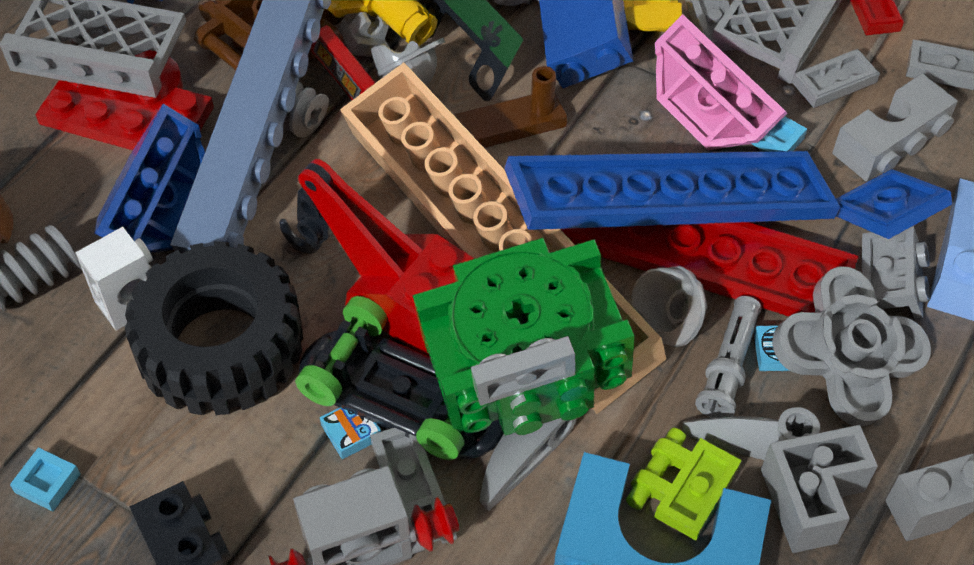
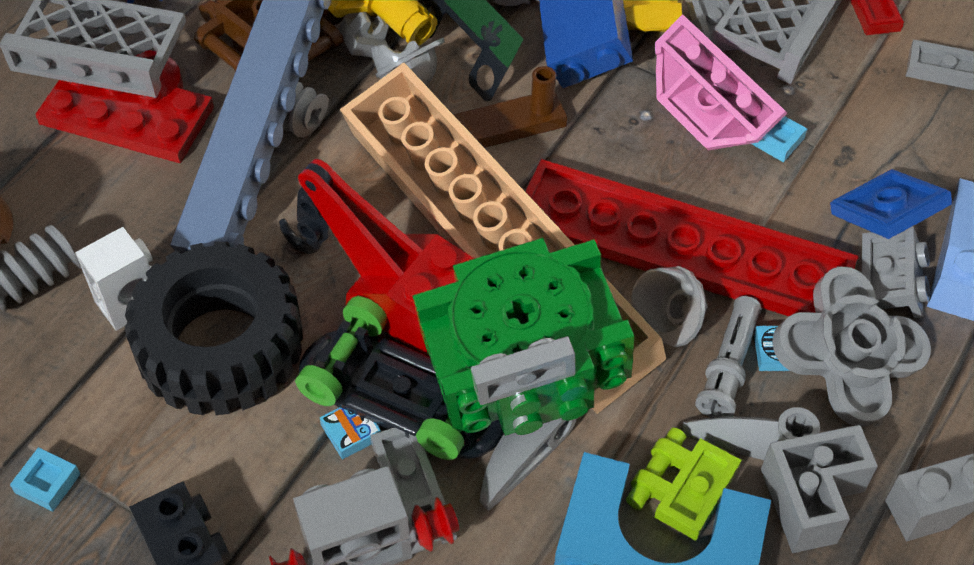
blue wedge [94,104,205,253] -> none
red tile [310,25,376,100] -> none
blue plate [504,151,840,230] -> none
light grey plate [792,49,880,108] -> none
light grey arch [832,73,958,182] -> none

